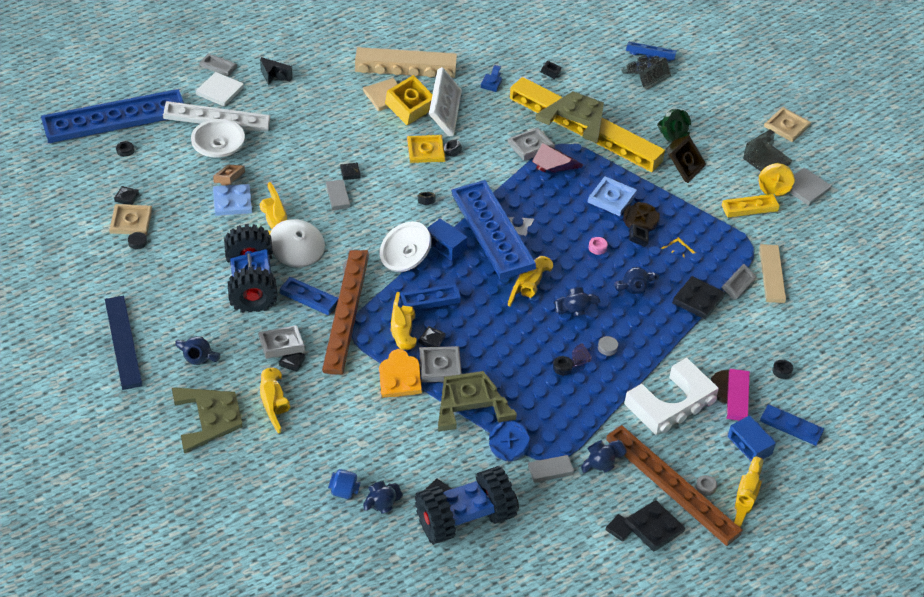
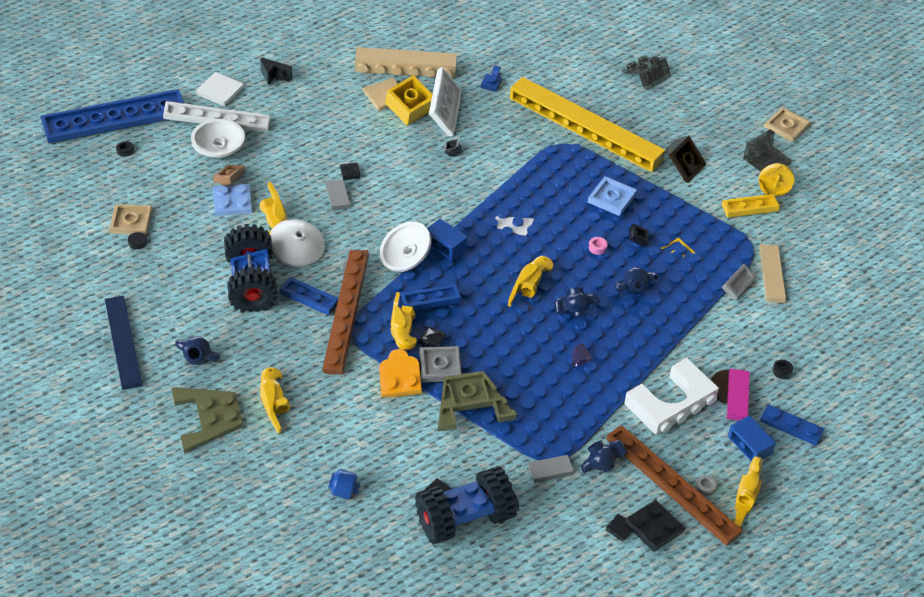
black tile [114,186,139,205] -> none
light grey tile [199,53,237,76] -> none
light grey tile [258,325,305,359] -> none
black tile [279,352,306,372] -> none
dark blue piece [363,480,403,514] -> none
yellow tile [407,135,445,163] -> none
black tile [417,192,436,205] -> none
blue plate [451,180,536,280] -> none
blue tile [489,421,530,462] -> none
light grey tile [507,127,555,161] -> none
slope [532,143,583,173] -> none
olive wing [535,91,604,143] -> none
black tile [540,61,562,79] -> none
black tile [553,356,573,376] -> none
light grey tile [598,336,618,356] -> none
dark brown tile [623,202,660,232] -> none
blue plate [626,41,677,62] -> none
dark green tile [657,109,691,143] -> none
black plate [672,276,725,320] -> none
light grey tile [789,168,832,206] -> none

